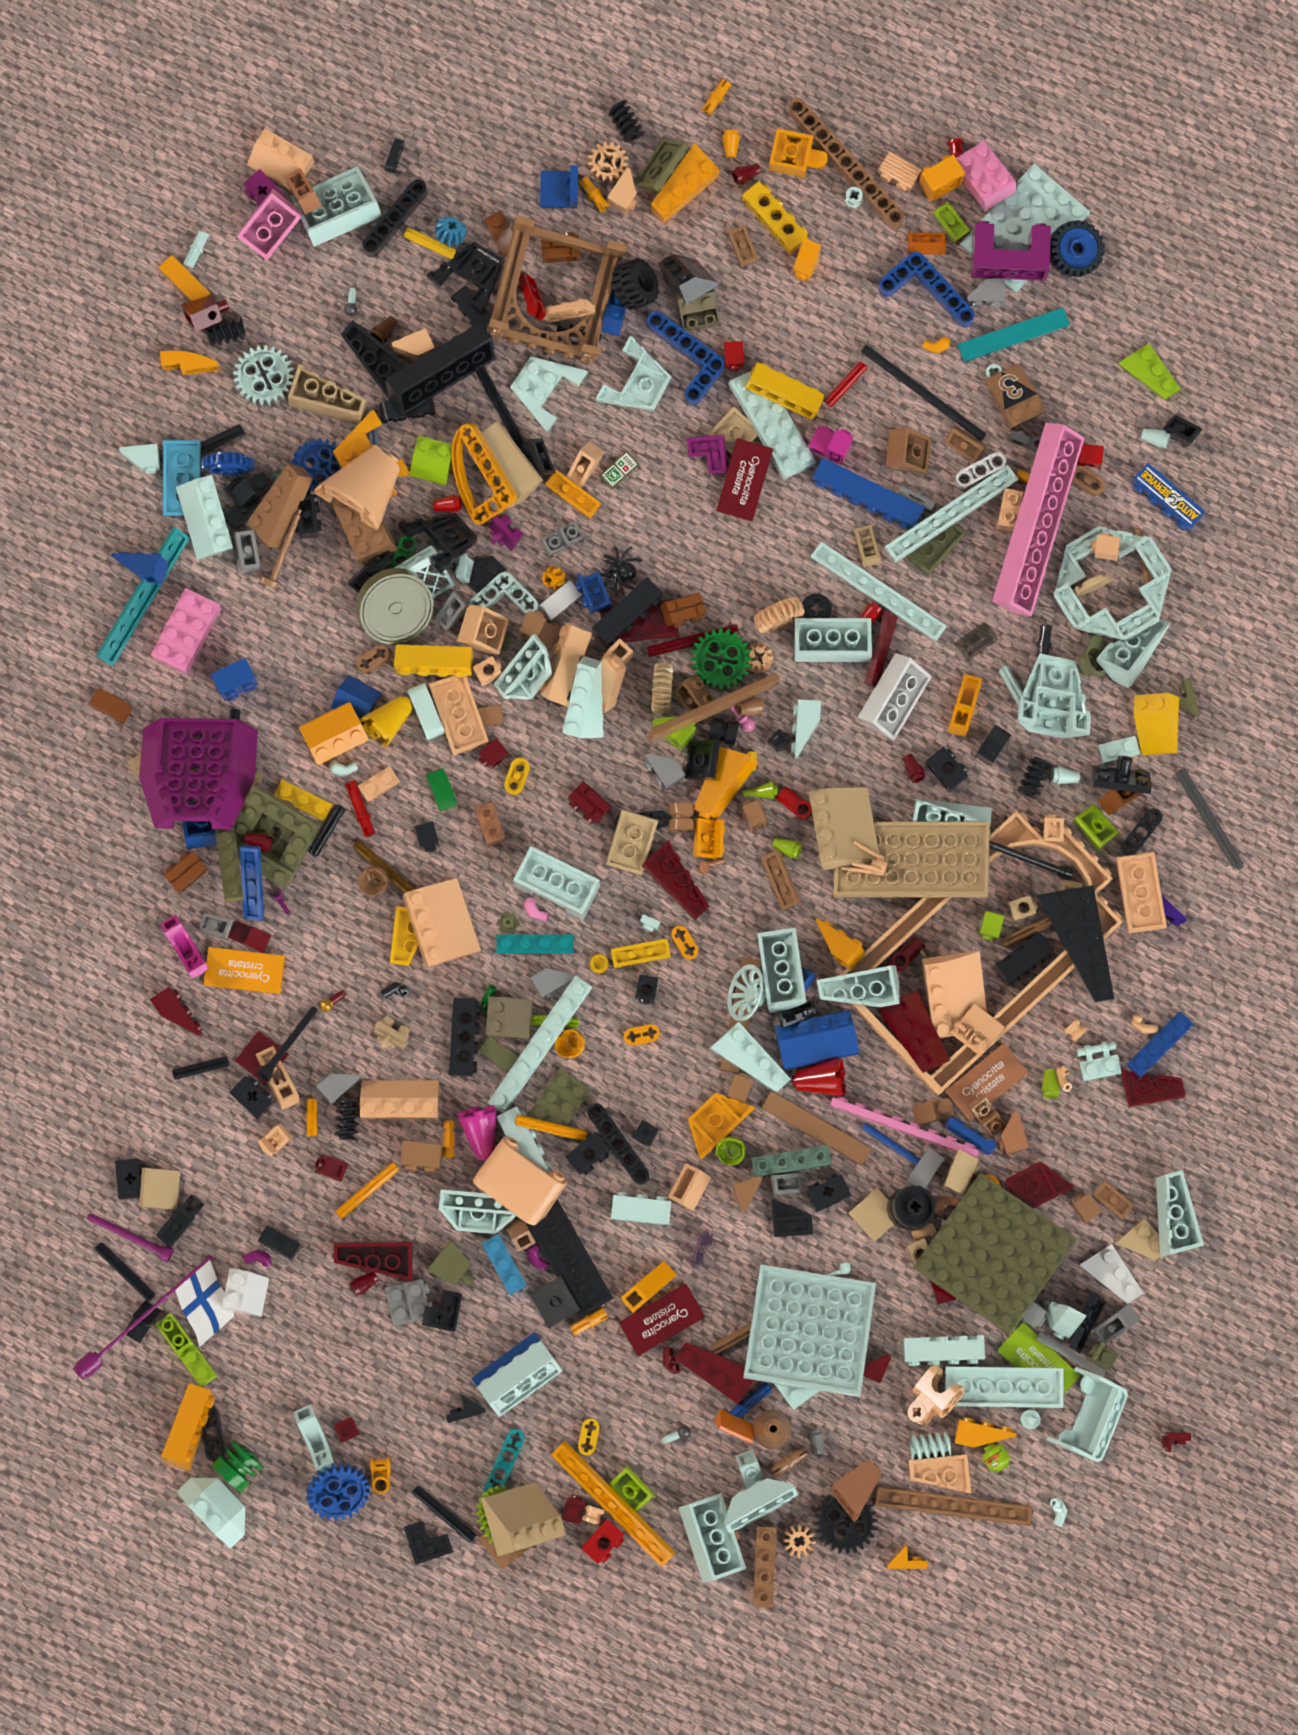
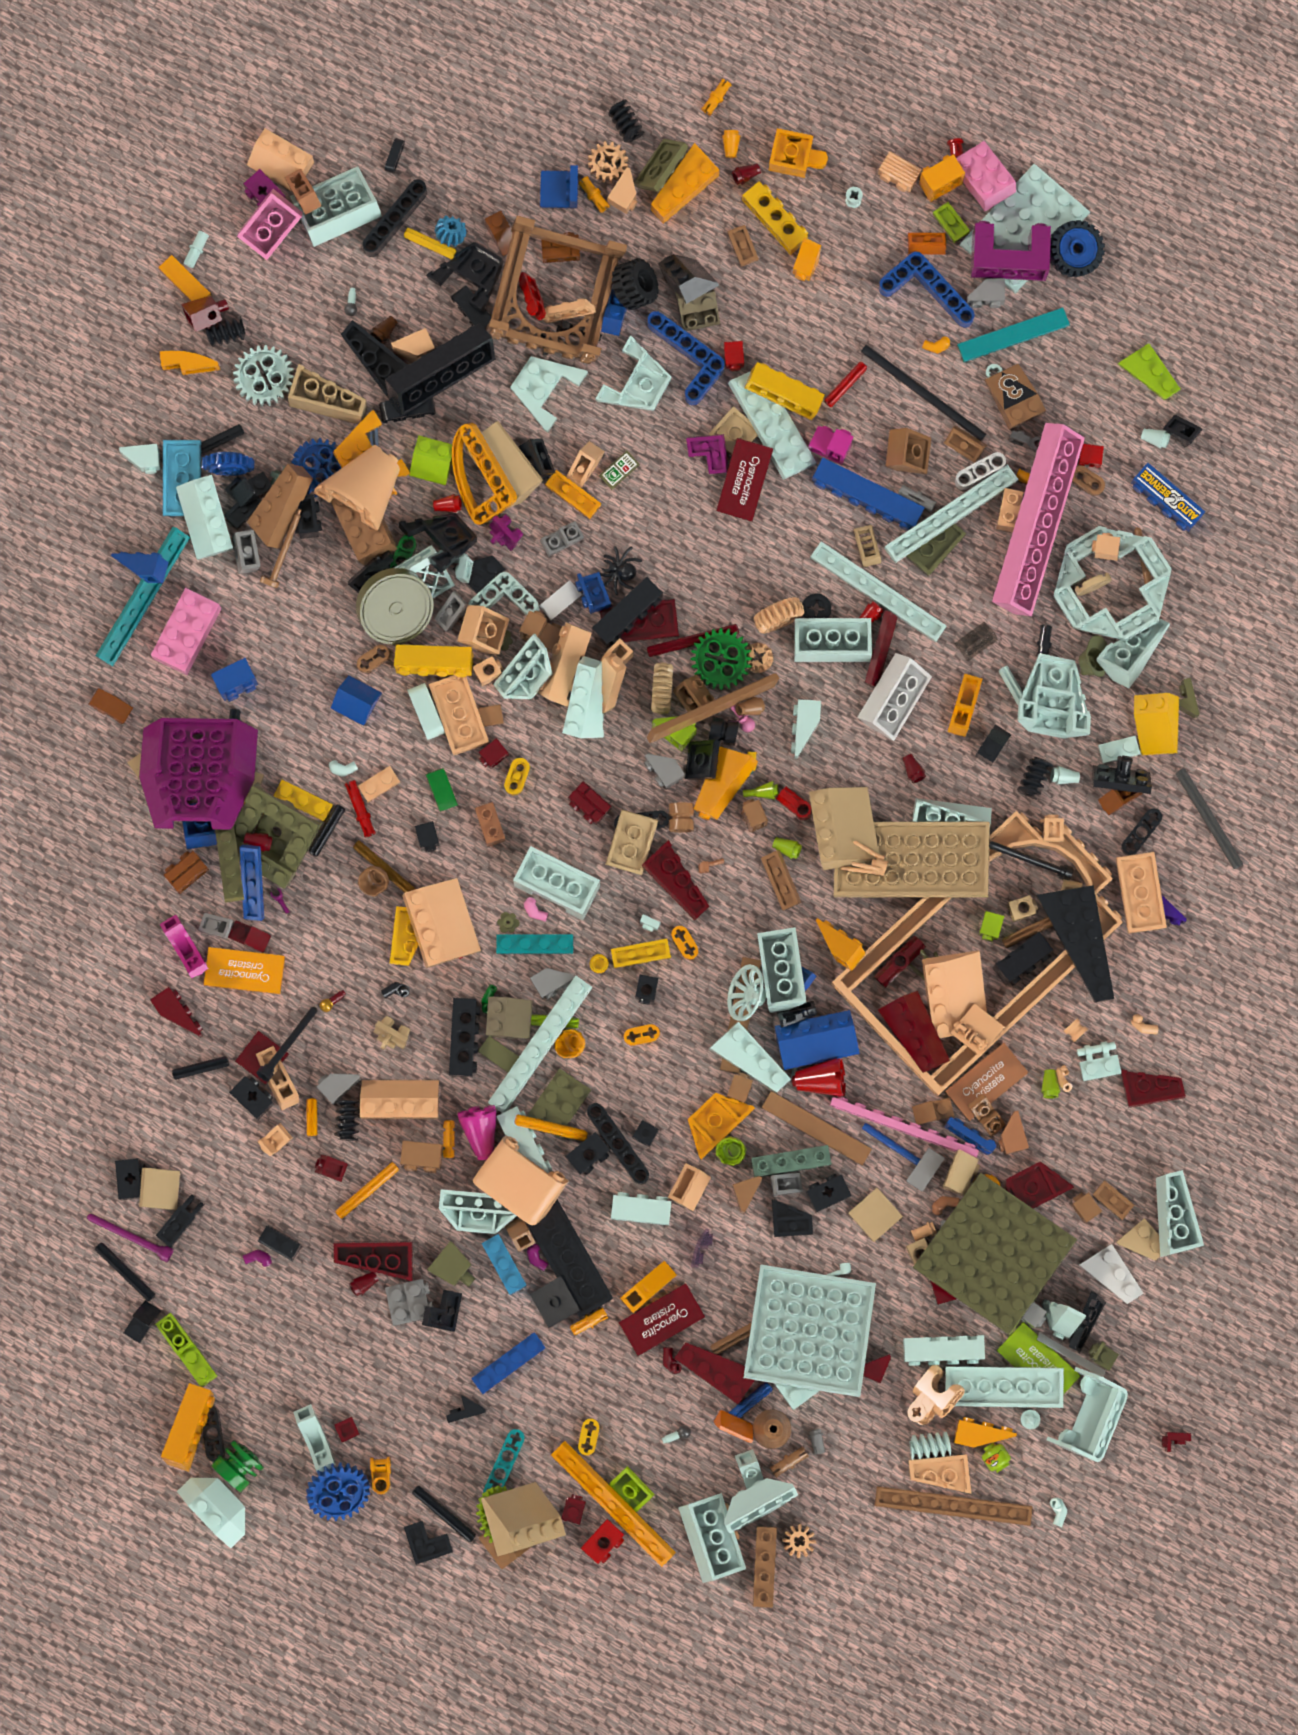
flag [73,1255,234,1380] -> none
white slope [222,1268,269,1317] -> none
light orange slope [298,701,369,765] -> none
yellow cone [360,696,413,747] -> none
black axle [476,366,525,446] -> none
light aqua slope [477,1341,562,1417] -> none
light orange gear [542,565,565,590] -> none
light nougat wheel [582,1505,605,1525] -> none
dark orange brick [660,592,707,628] -> none
light orange bracket [693,818,725,859] -> none
black wheel [767,729,791,753] -> none
medium nougat beam [788,98,904,229] -> none
black gear [813,1494,878,1555] -> none
light aqua wedge [817,965,900,1007] -> none
nougat slope [830,1459,881,1521] -> none
black wheel [887,1185,936,1230] -> none
light orange slope [887,1544,927,1569] -> none
black brick [925,746,968,793] -> none
lime slope [1072,804,1120,851] -> none
light grey slope [1093,1304,1141,1345] -> none
blue plate [1126,1011,1194,1079] -> none

